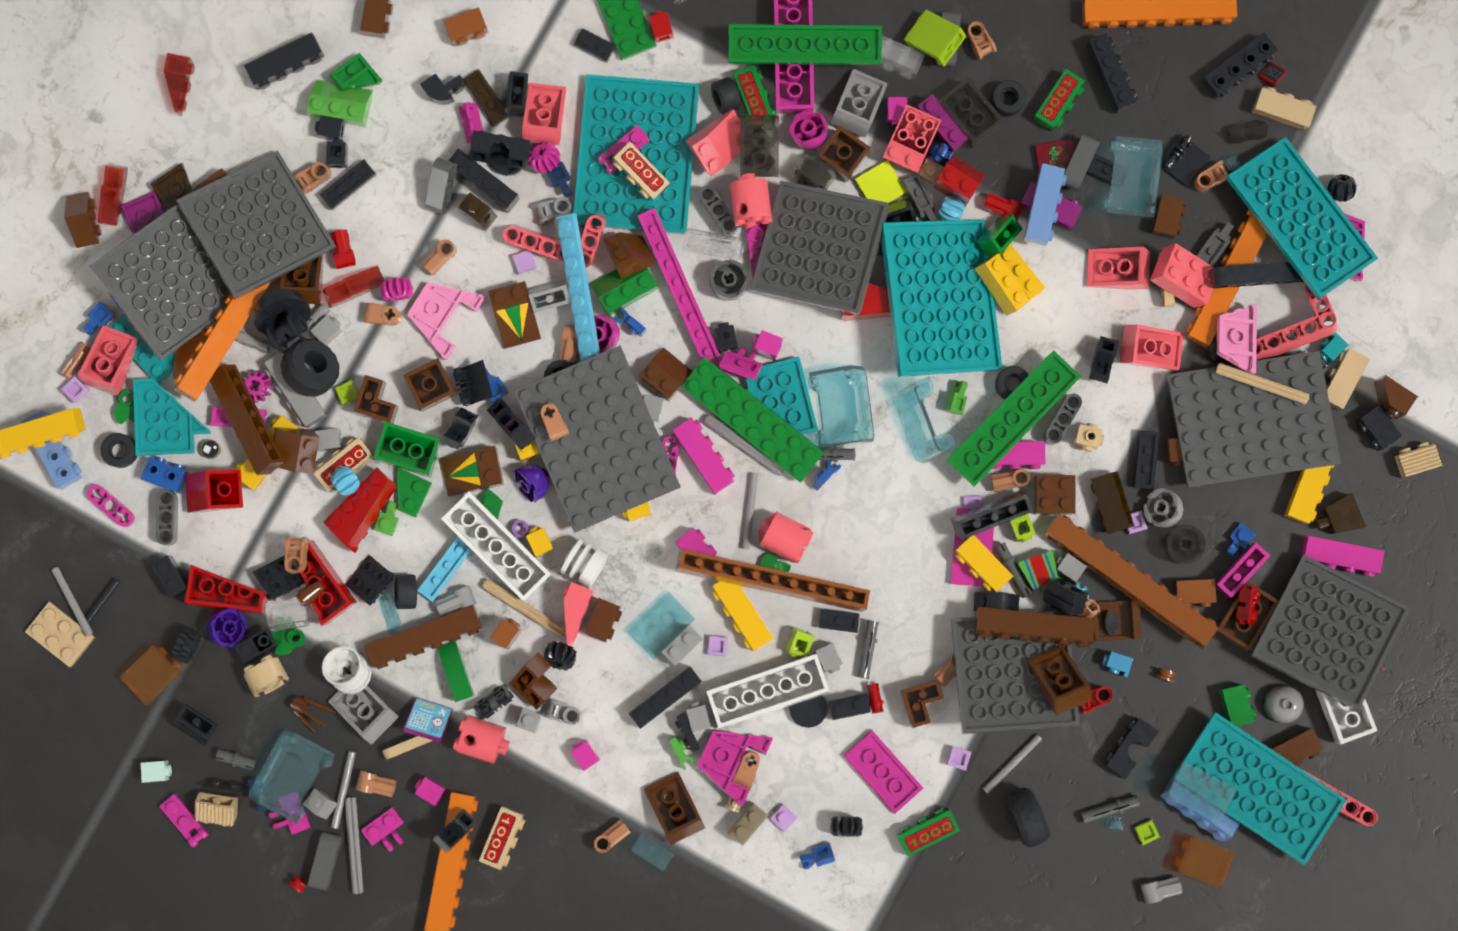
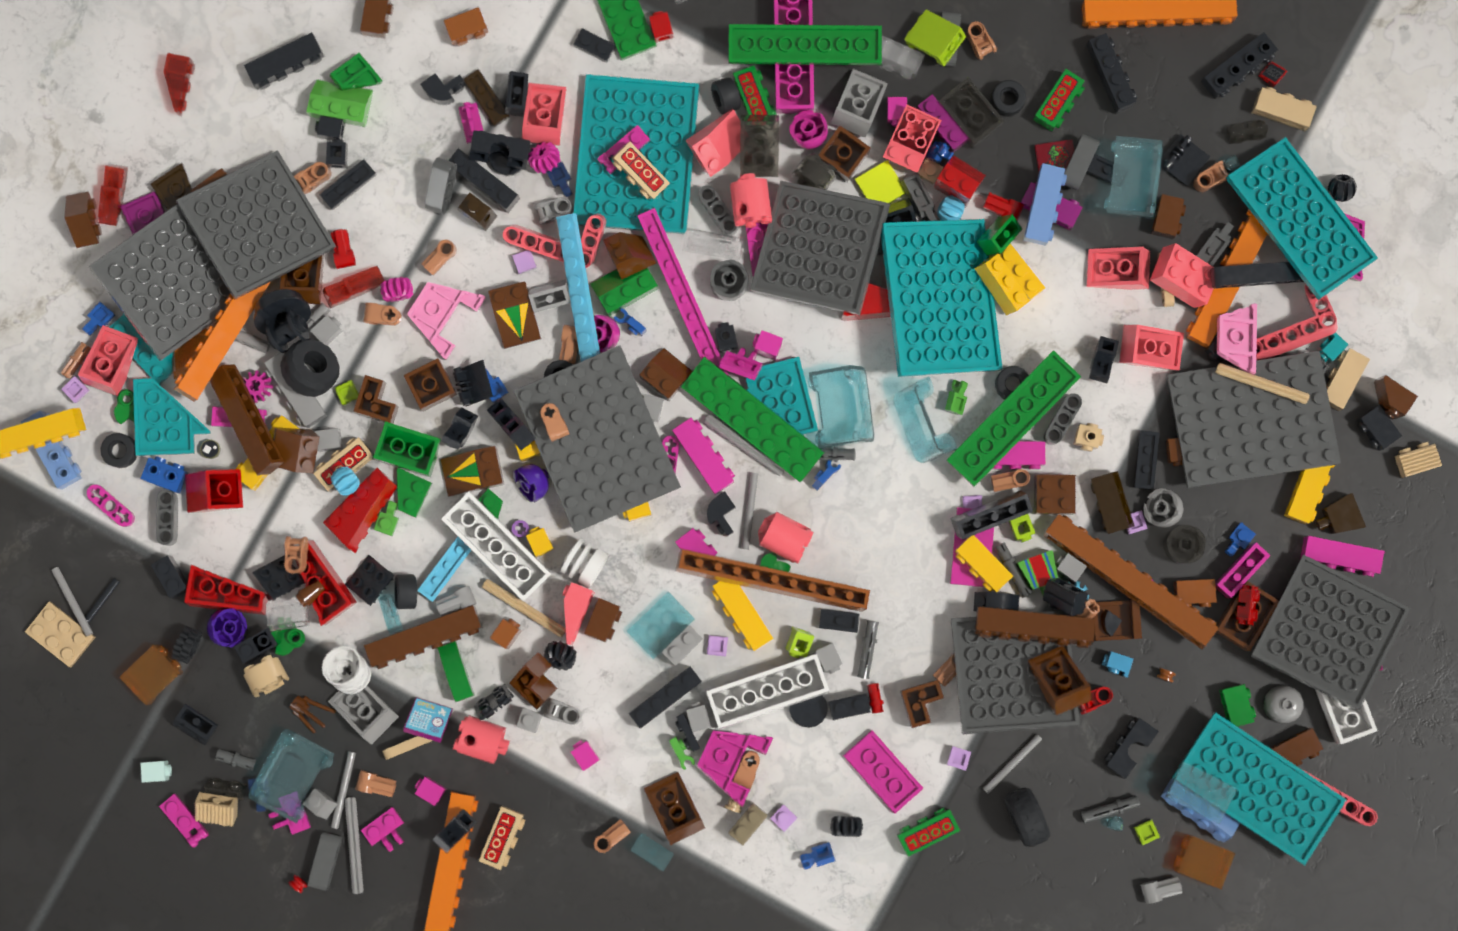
none -> black brick [707,491,736,537]

